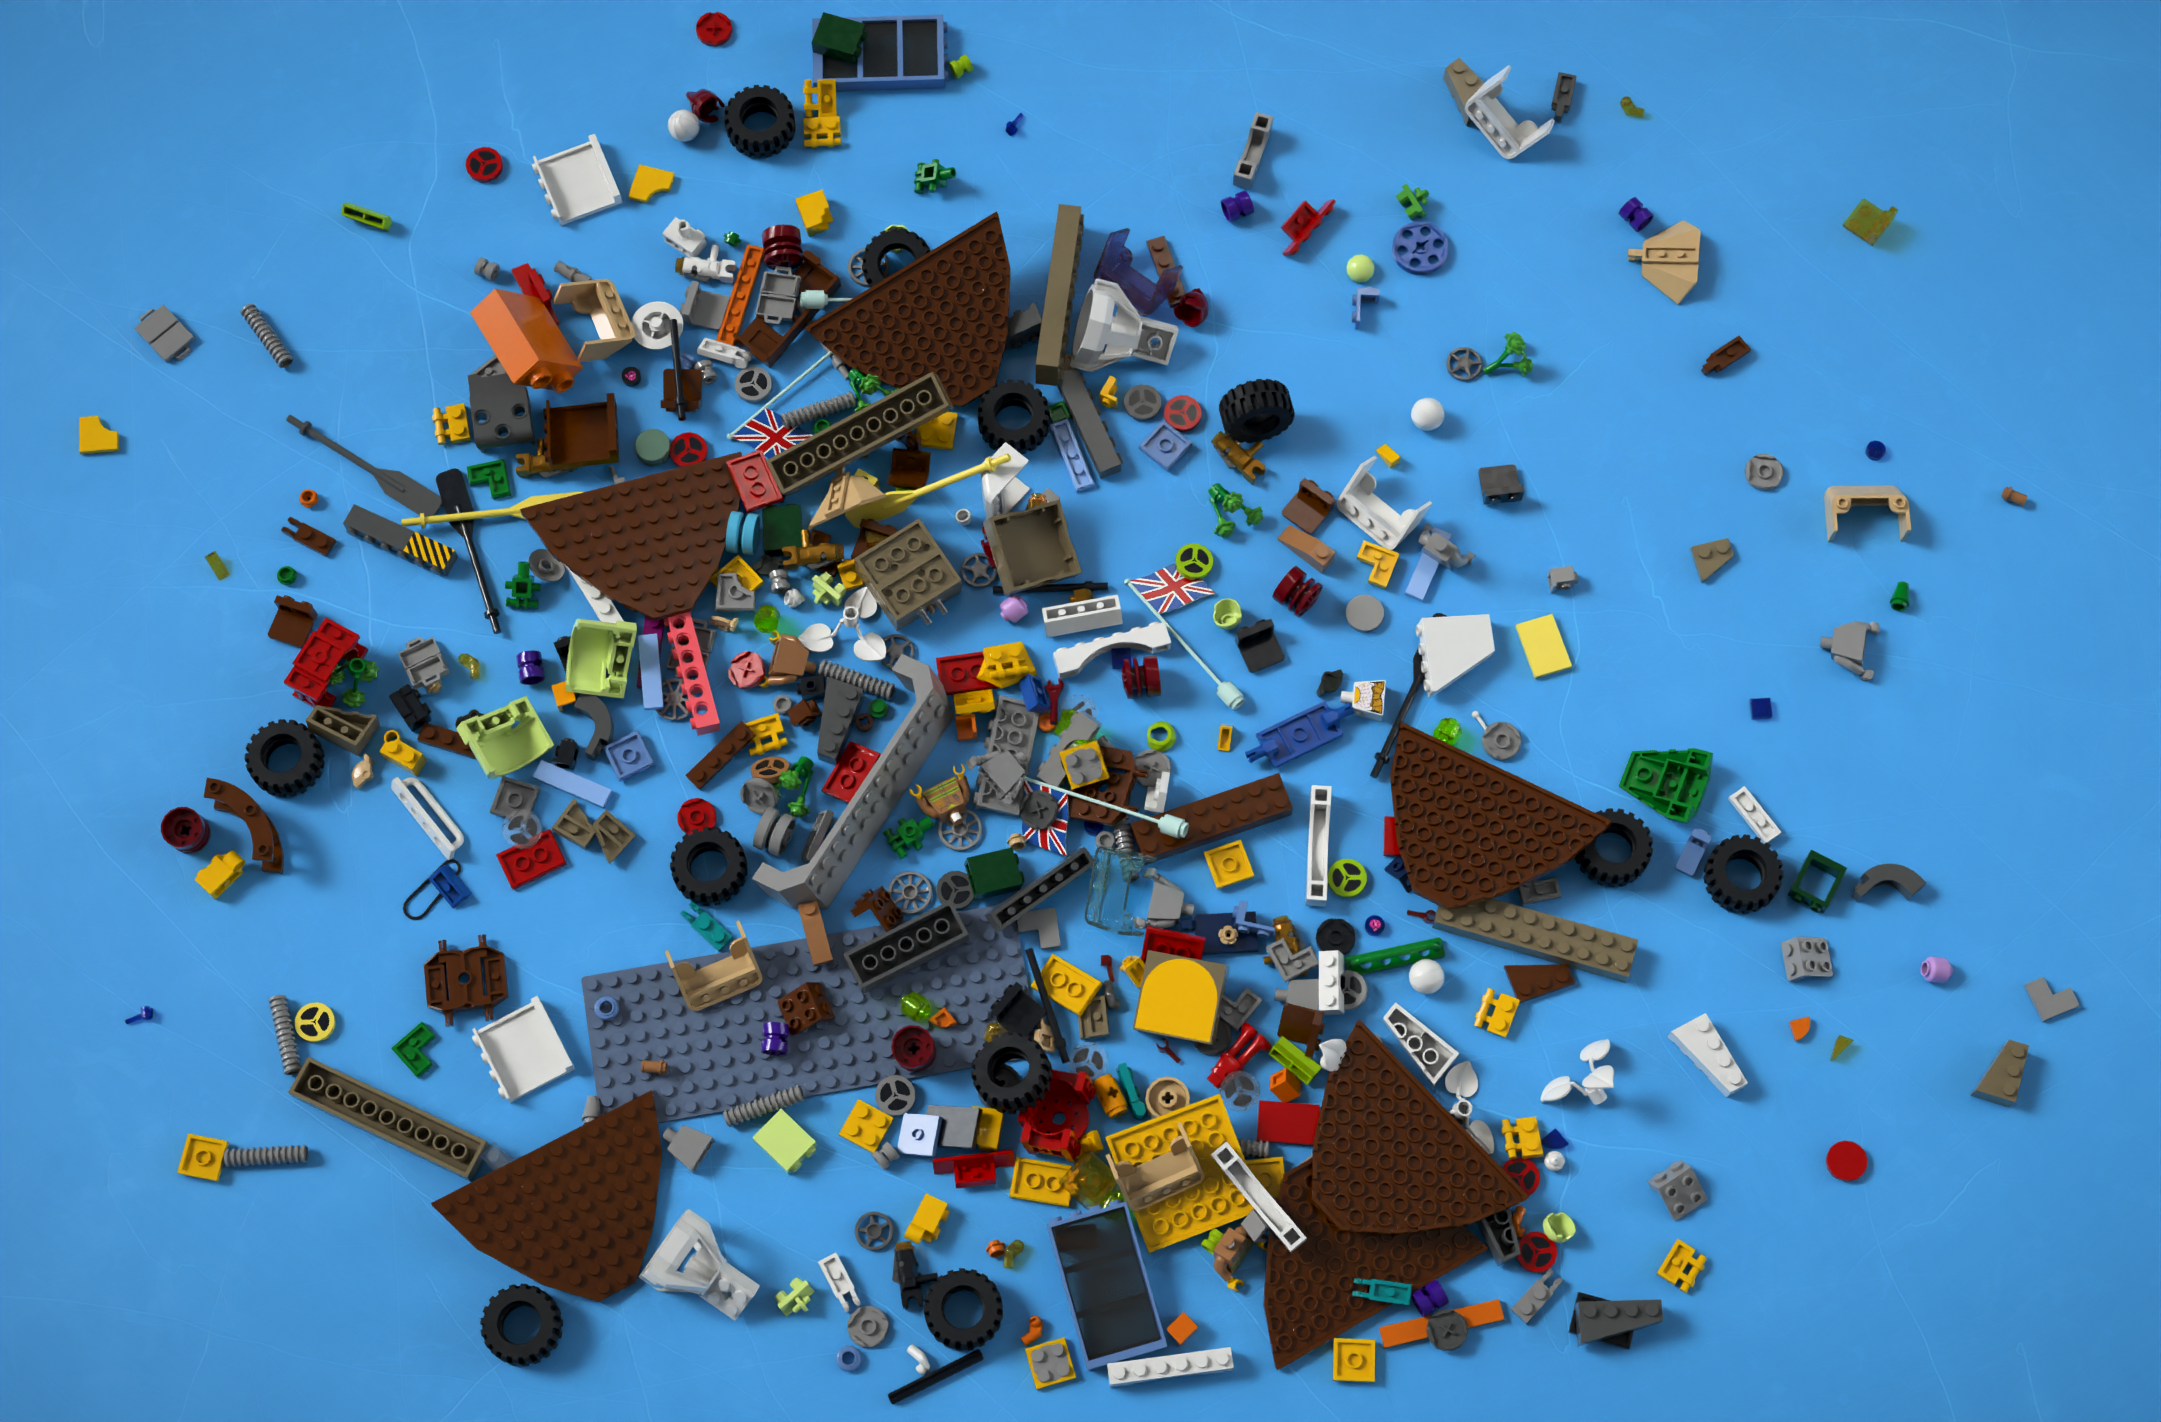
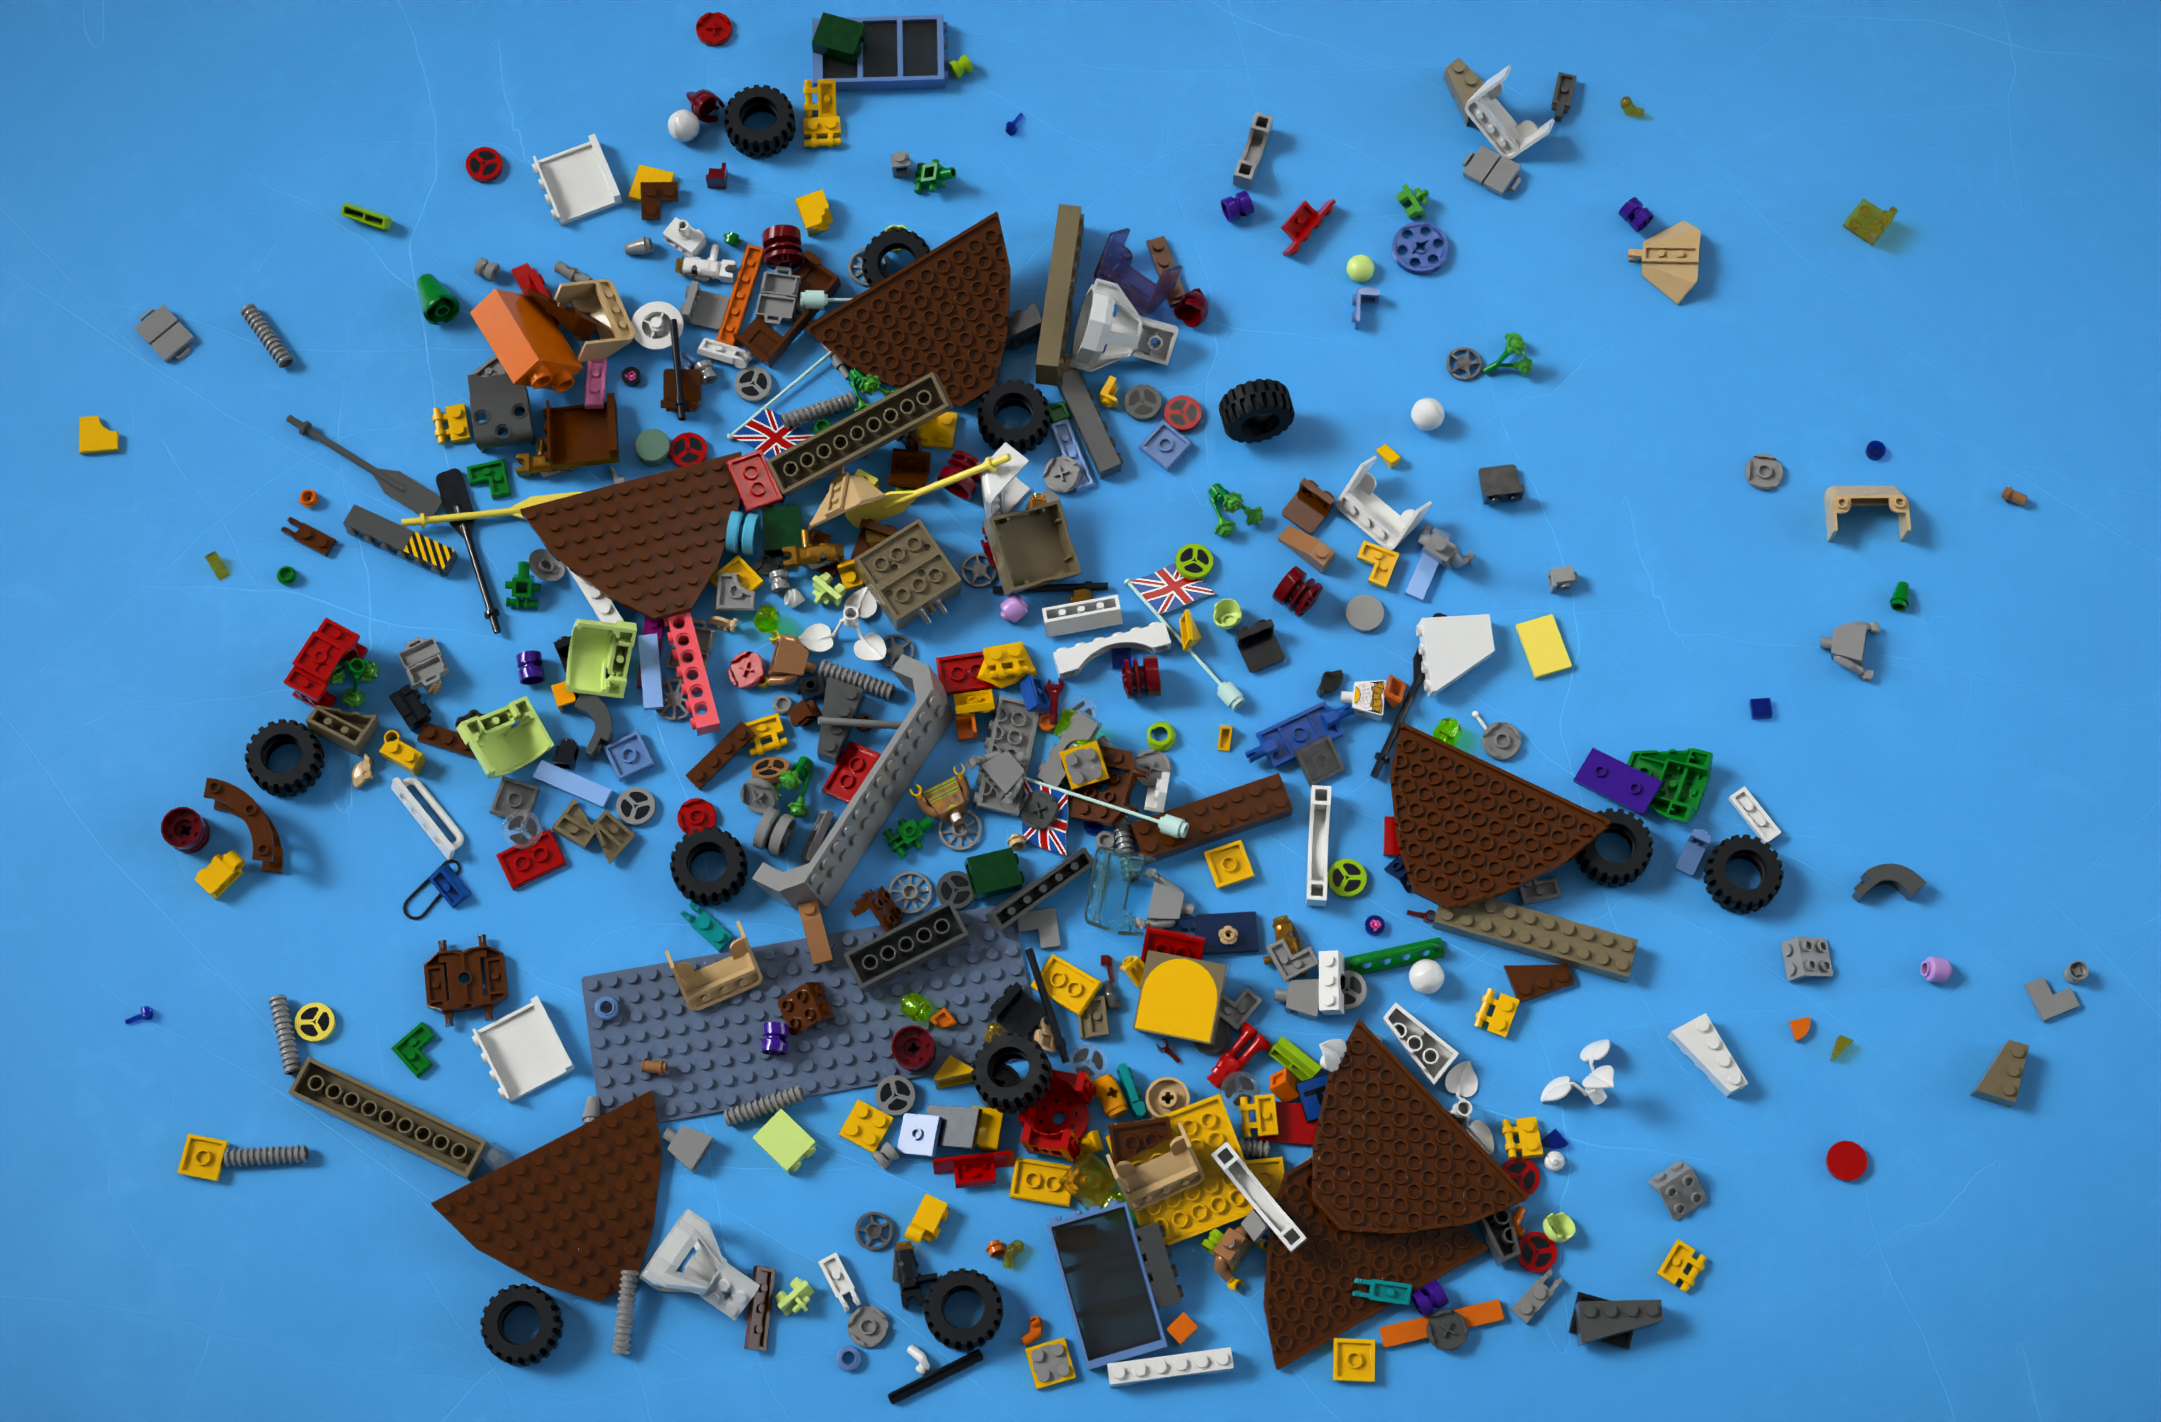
reddish brown bracket [268,595,318,648] -> none
clear yellow arm [458,653,480,679] -> none
green plate [868,699,888,718] -> none
white hinge [955,509,971,526] -> none
pearl gold piece [1211,431,1266,484] -> none
medium blue bracket [1232,901,1275,938] -> none
reddish brown bracket [1277,1003,1325,1058] -> none
black tile [1315,918,1355,956] -> none
dark tan wing [1690,538,1734,583] -> none
reddish brown hinge [1701,336,1751,376] -> none
dark green window [1787,850,1847,913] -> none
none -> green cone [417,274,460,325]
none -> reddish brown wedge [526,287,599,342]
none -> bright pink tile [585,358,607,409]
none -> light grey piece [611,1270,639,1355]
none -> light grey tile [616,787,656,826]
none -> light grey cone [624,236,653,255]
none -> reddish brown plate [640,182,678,220]
none -> panel [706,163,728,189]
none -> plate [744,1266,776,1352]
none -> light grey bar [818,717,902,729]
none -> light grey brick [891,151,912,177]
none -> yellow slope [934,1055,974,1089]
none -> dark red wheel [937,450,982,500]
none -> light grey tile [1043,455,1081,494]
none -> reddish brown wing [1108,1116,1172,1165]
none -> dark grey wedge [1134,1221,1184,1309]
none -> yellow slope [1179,609,1202,652]
none -> yellow plate [1238,1094,1278,1138]
none -> flat silver plate [1293,734,1345,787]
none -> blue piece [1295,1073,1329,1122]
none -> orange slope [1383,674,1407,709]
none -> light grey piece [1462,145,1522,196]
none -> dark purple plate [1573,748,1662,816]
none -> light grey wheel [2063,960,2089,985]

